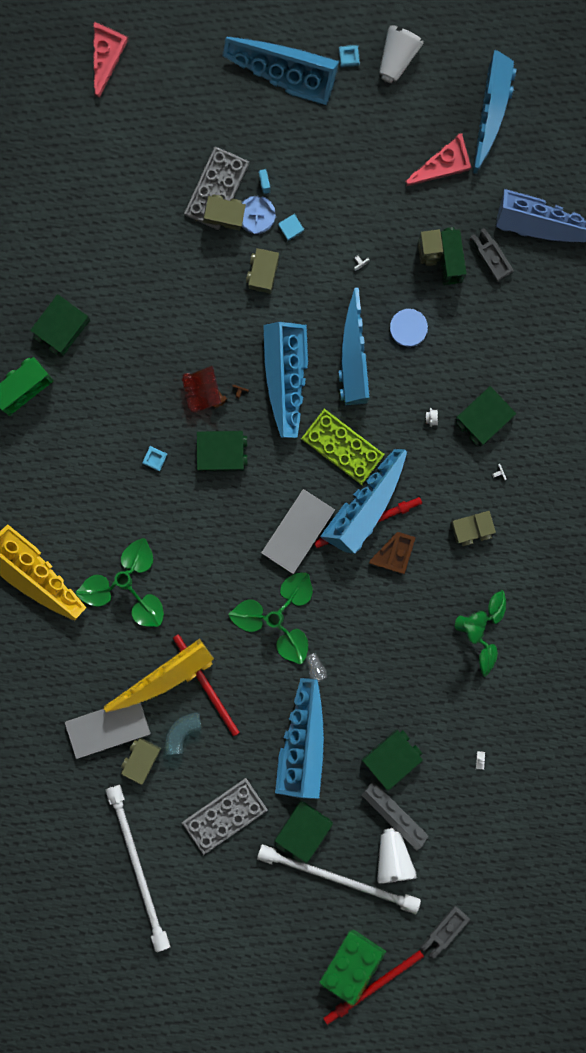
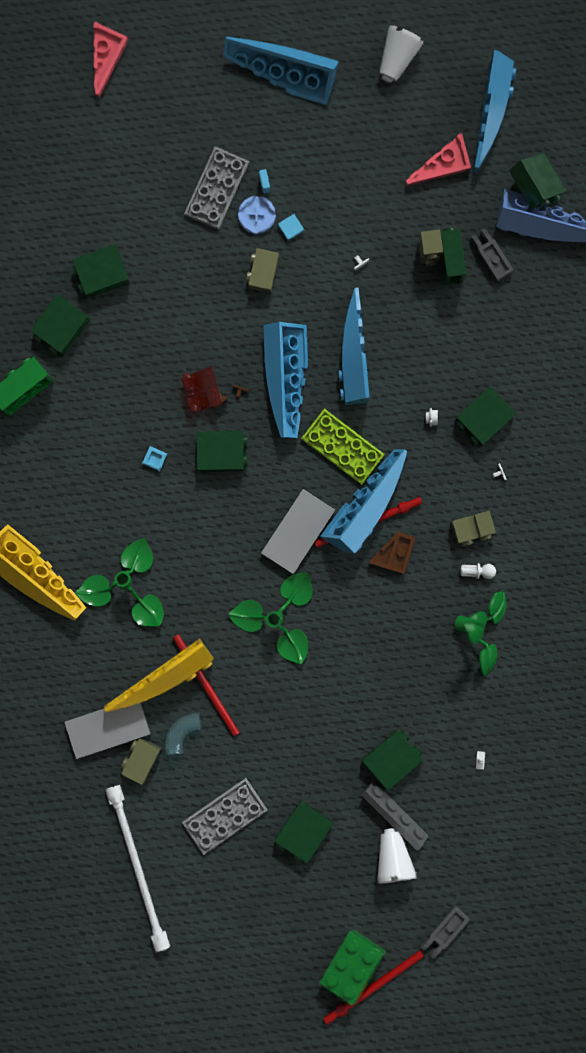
olive brick [203,195,246,230] -> none
white hose [257,844,421,914] -> none
dark azure wedge [275,678,324,798] -> none
clear cone [306,653,328,682] -> none
medium azure tile [339,45,360,67] -> none
light blue tile [390,309,428,347] -> none
none -> dark green brick [72,244,130,299]
none -> white axle [460,563,496,579]
none -> dark green brick [509,153,566,209]

